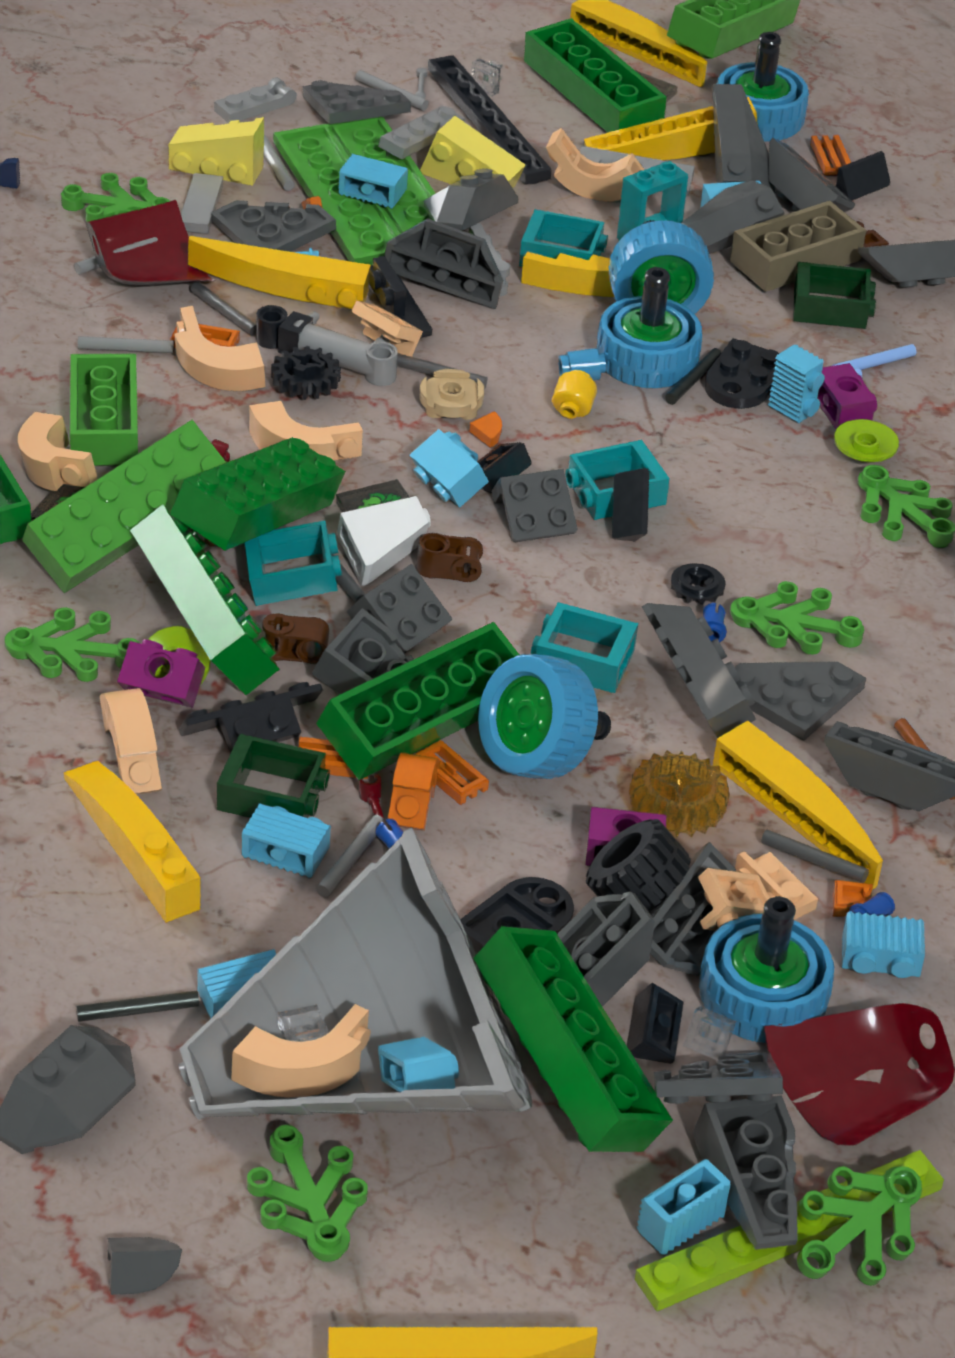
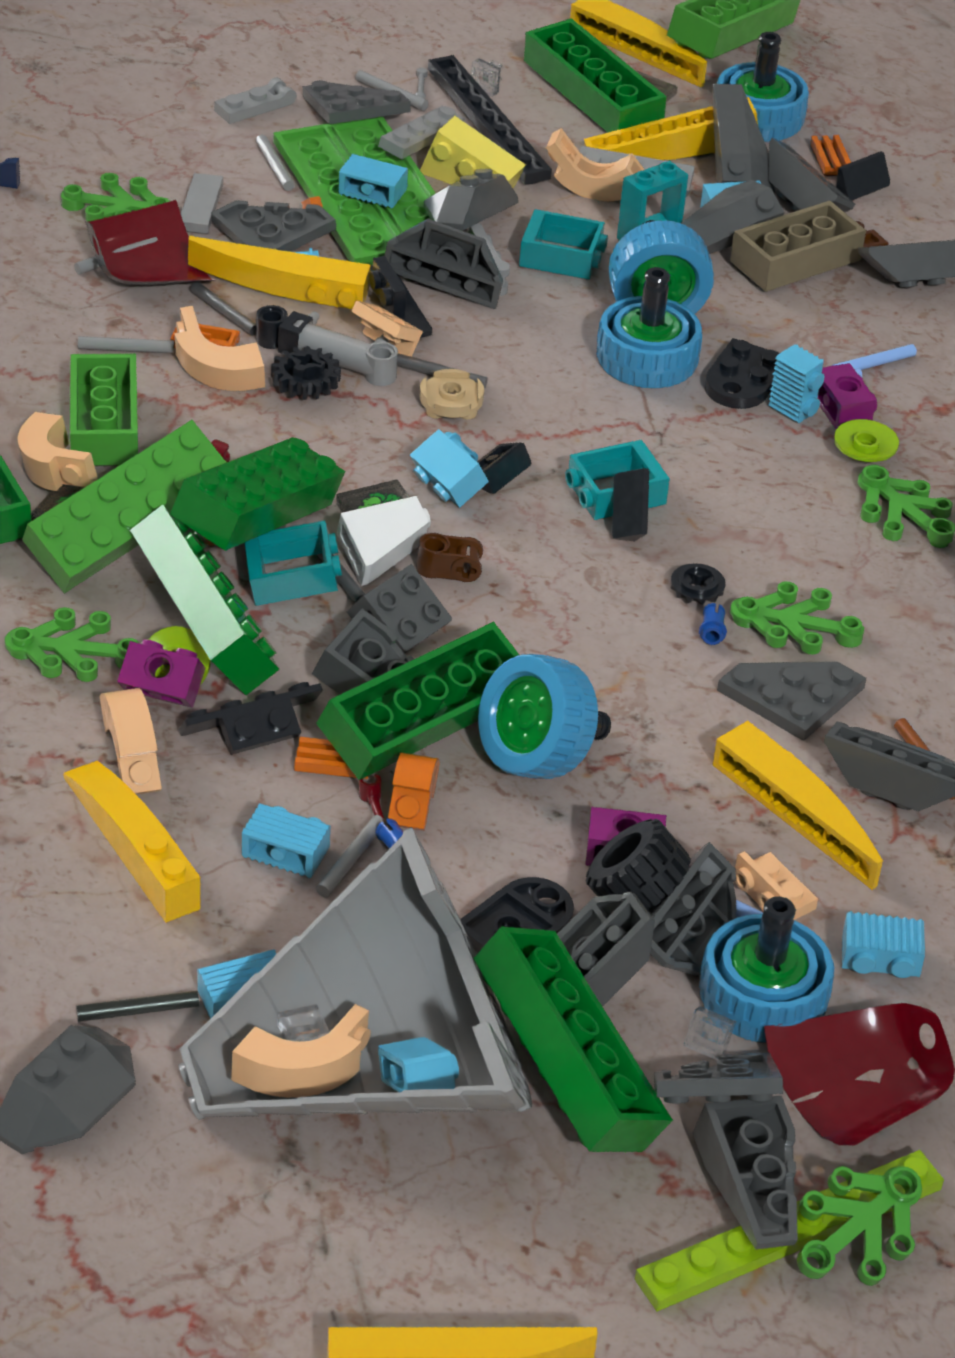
dark grey brick [107,1237,182,1295] -> none
light yellow wedge [169,117,264,186] -> none
dark green window [217,734,330,818] -> none
bright green plant [247,1125,368,1262] -> none
light nougat arch [249,401,363,460] -> none
reddish brown piece [262,613,329,664] -> none
orange tile [415,740,489,805] -> none
orange tile [469,411,502,448] -> none
dark grey bracket [491,469,578,542] -> none
yellow slope [521,252,614,297] -> none
teal window [531,602,639,693] -> none
yellow head [552,370,597,419] -> none
dark azure brick [558,348,606,380] -> none
black slope [627,982,684,1064] -> none
clear yellow gear [629,749,730,837] -> none
medium azure brick [636,1159,730,1255] -> none
dark grey wedge [642,603,757,738] -> none
pearl dark grey bar [665,348,721,405] -> none
light nougat bracket [698,868,770,931] -> none
dark grey bar [761,829,869,883] -> none
dark green window [793,262,876,329] -> none
orange tile [833,880,873,917] -> none
blue pin [849,892,895,917] -> none

